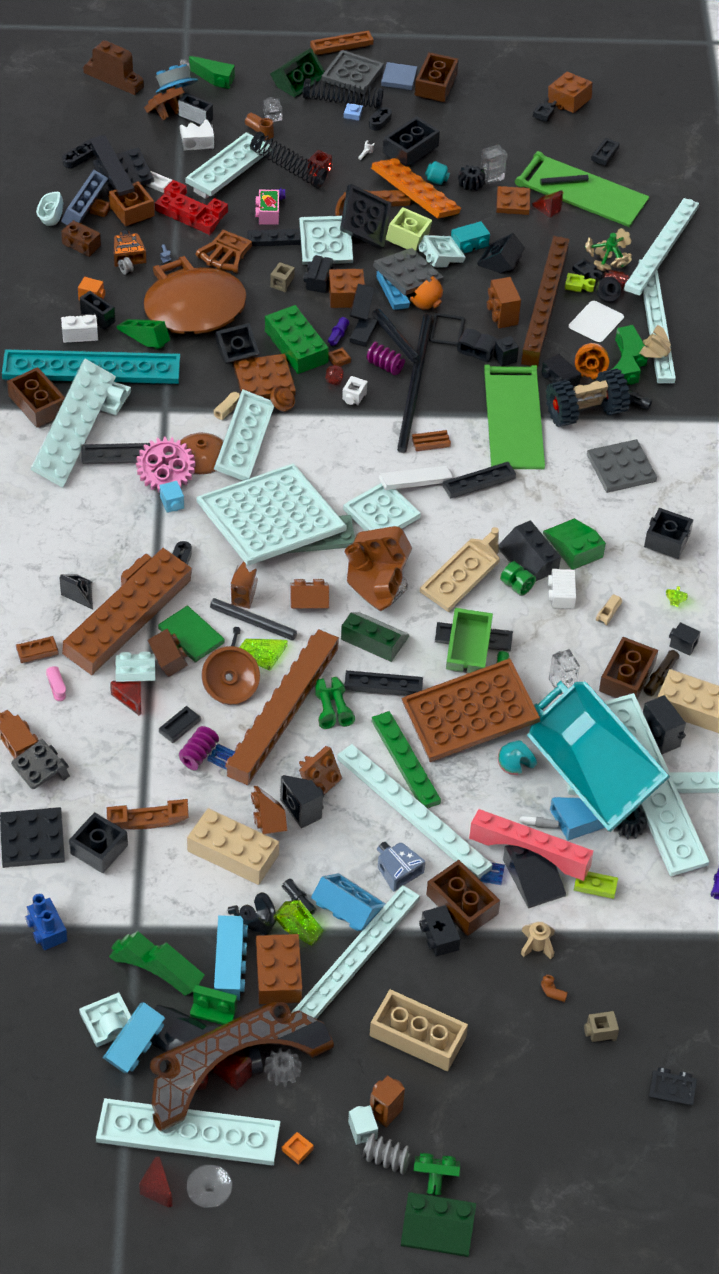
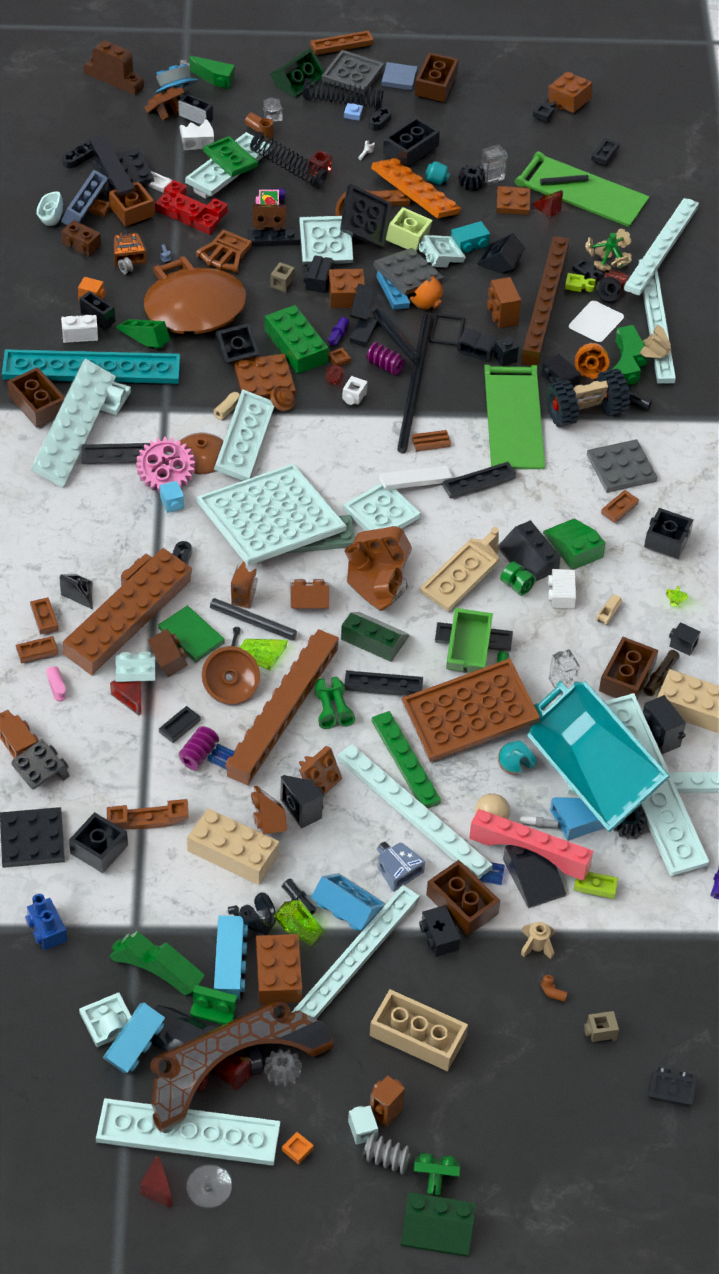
none -> dark orange plate [30,597,59,634]
none -> green tile [203,136,258,177]
none -> reddish brown brick [252,204,286,230]
none -> tan piece [474,793,511,819]
none -> dark orange plate [601,490,639,523]

